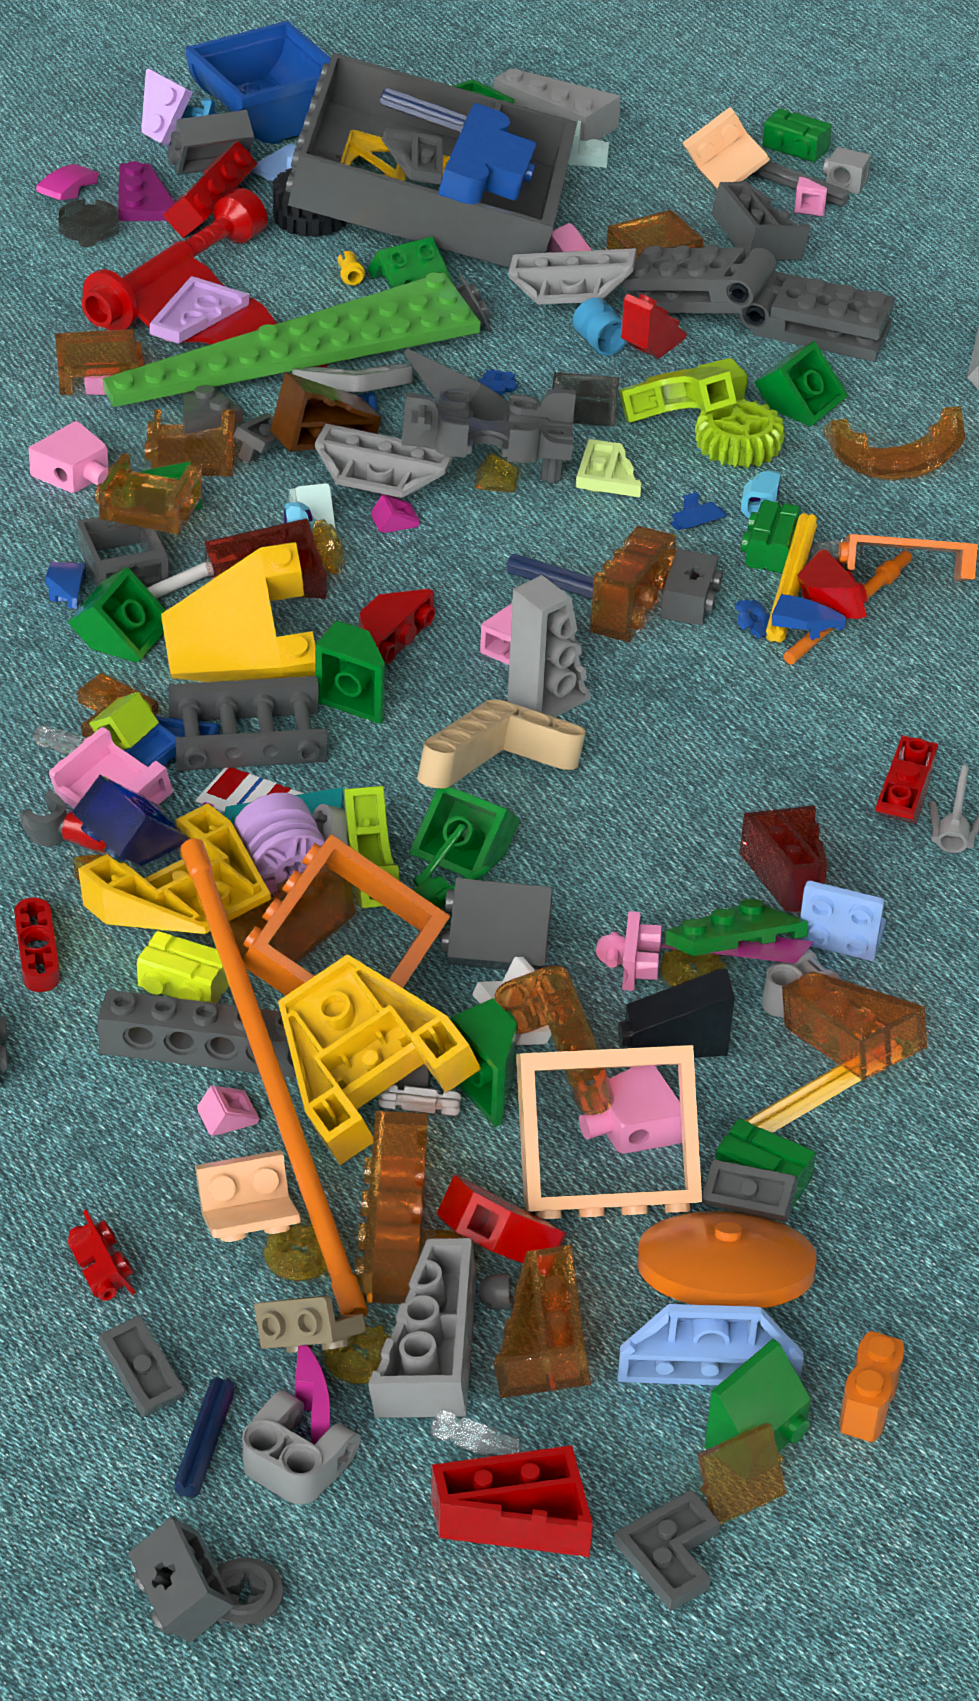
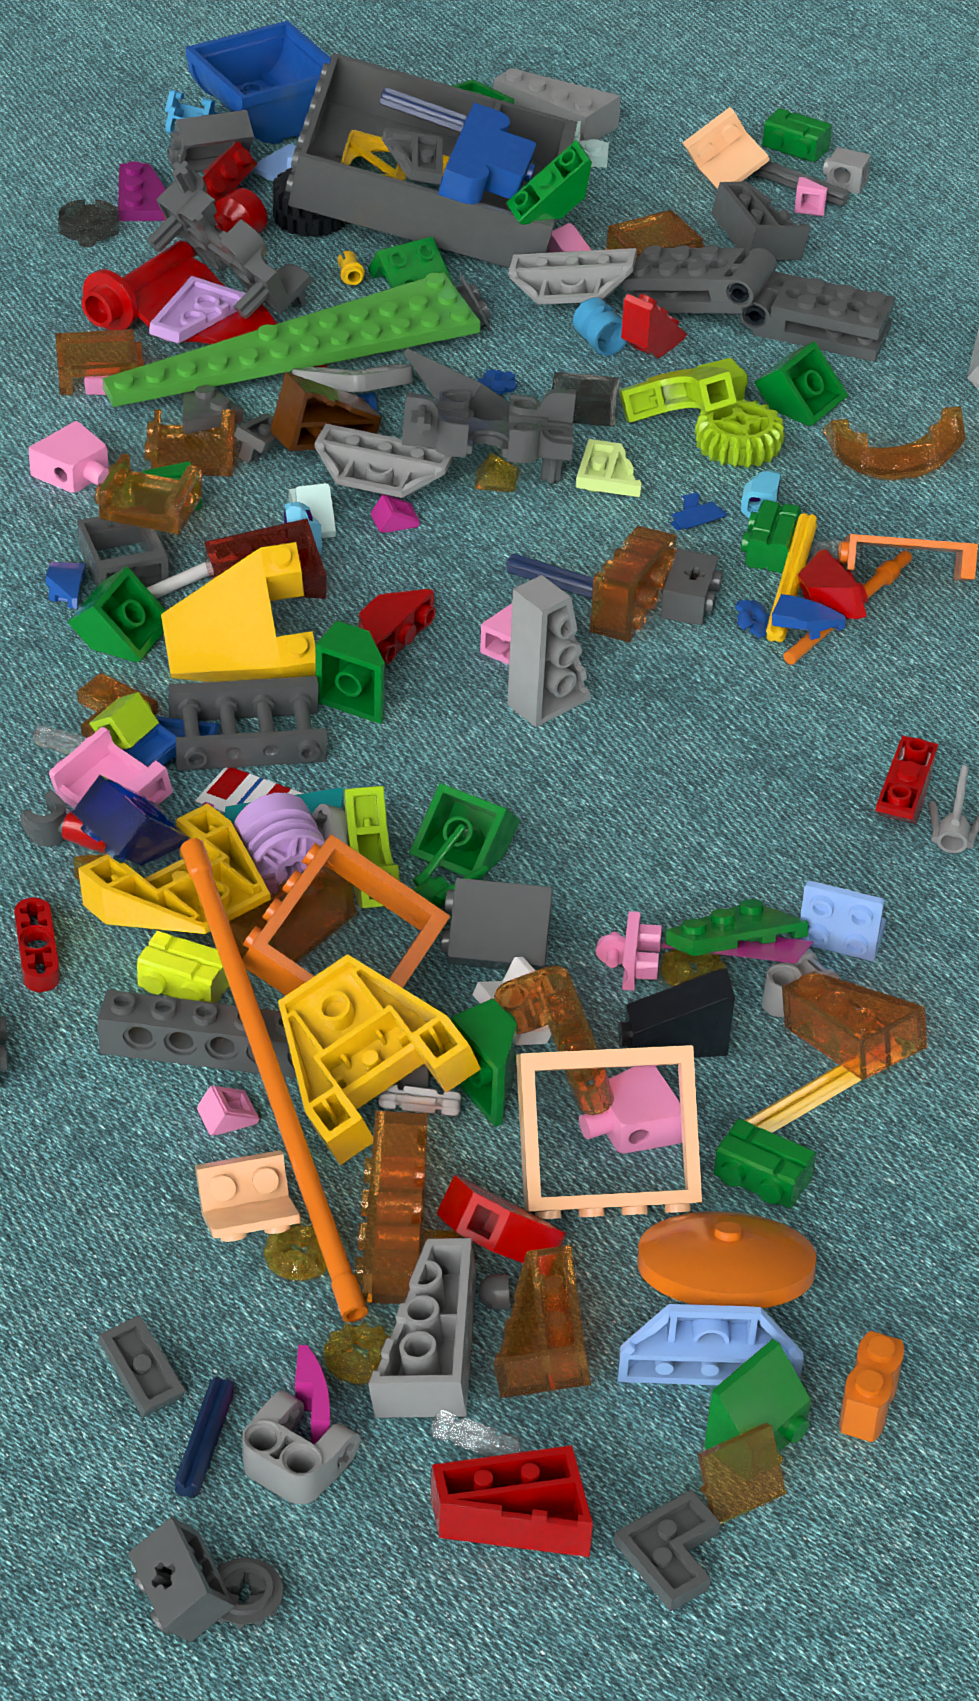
dark pink slope [36,164,99,200] -> none
red hinge [67,1210,136,1301] -> none
wing [141,68,193,146] -> none
dark tan bracket [254,1295,366,1353] -> none
clear yellow gear [312,519,344,574] -> none
tan beam [417,699,586,788] -> none
dark grey hinge [702,1160,798,1222] -> none
clear red wedge [739,805,827,912] -> none
none -> dark grey gear [147,161,313,319]
none -> green slope [506,140,592,225]

